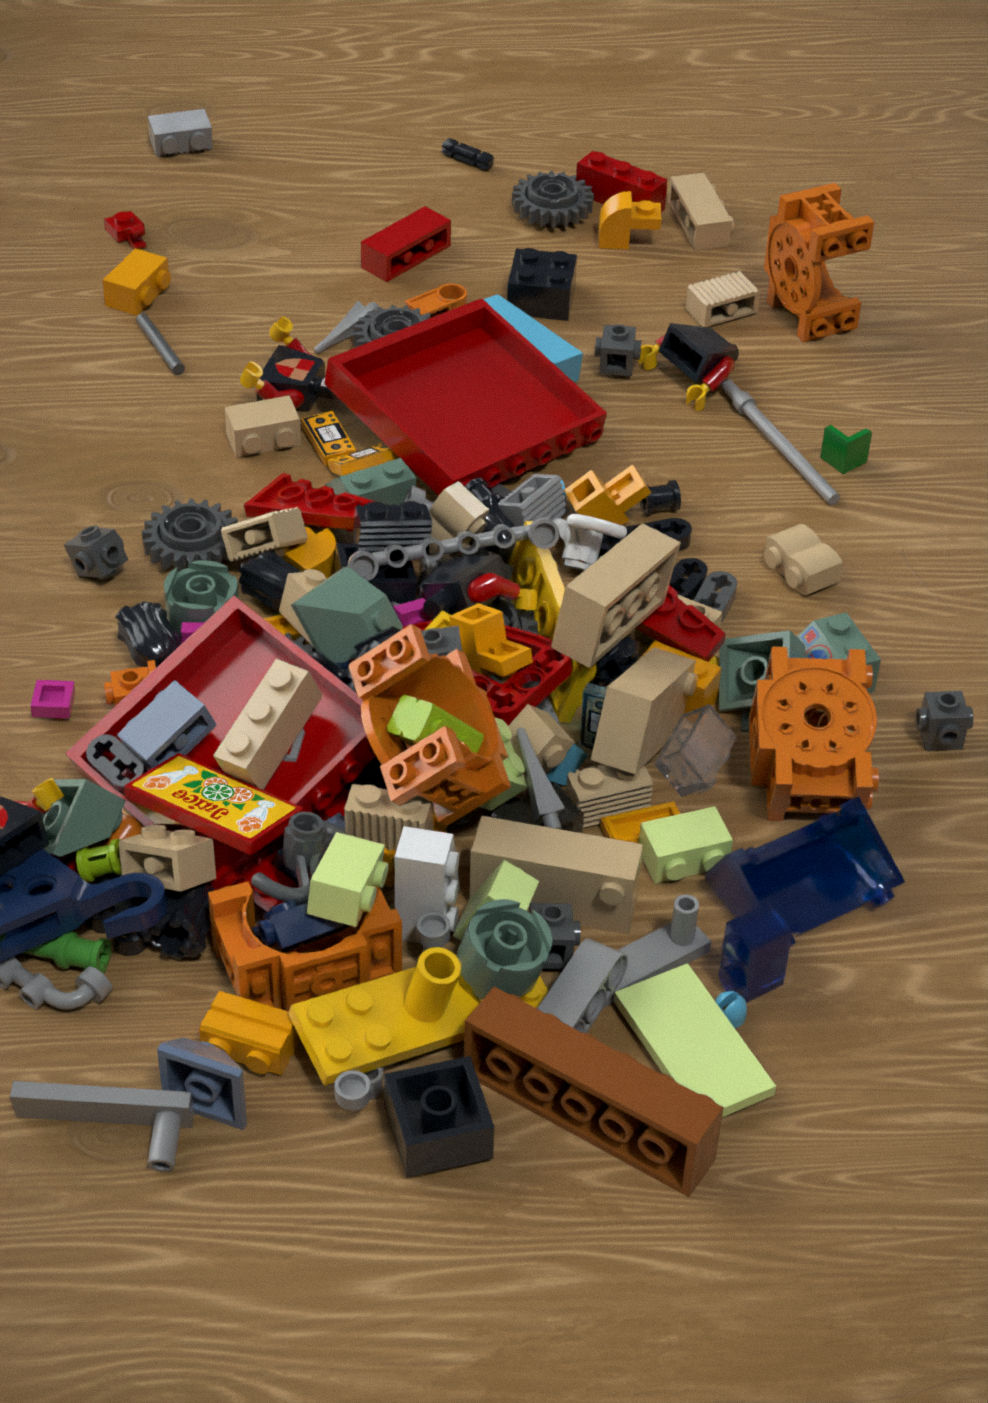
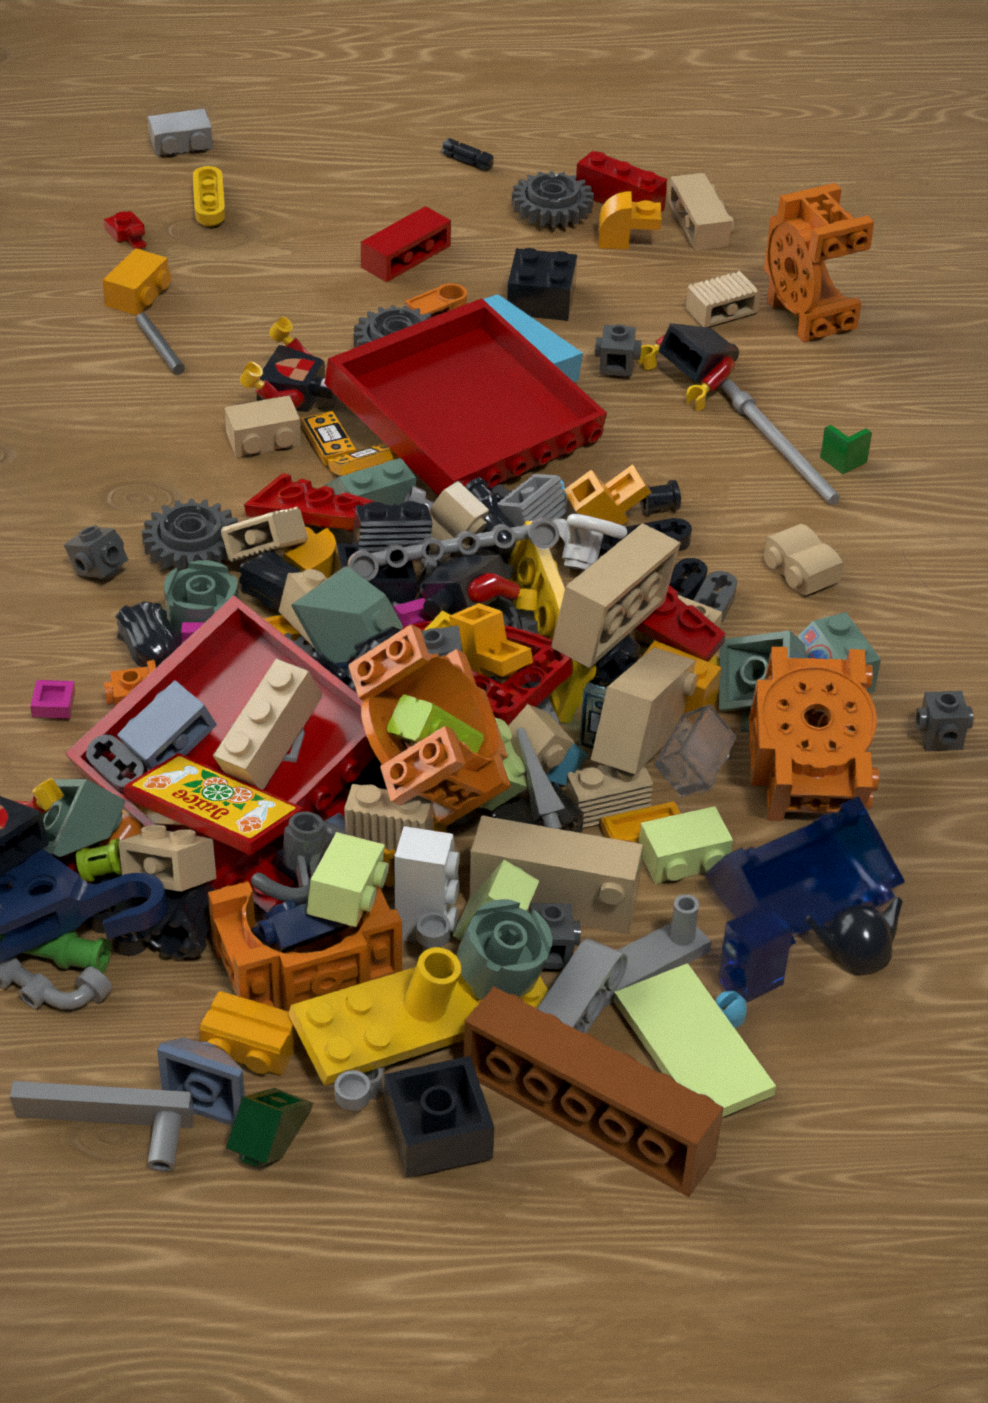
light grey piece [314,301,379,354] -> none
none -> yellow plate [193,166,225,227]
none -> dark green slope [226,1088,314,1167]
none -> black piece [805,897,903,974]

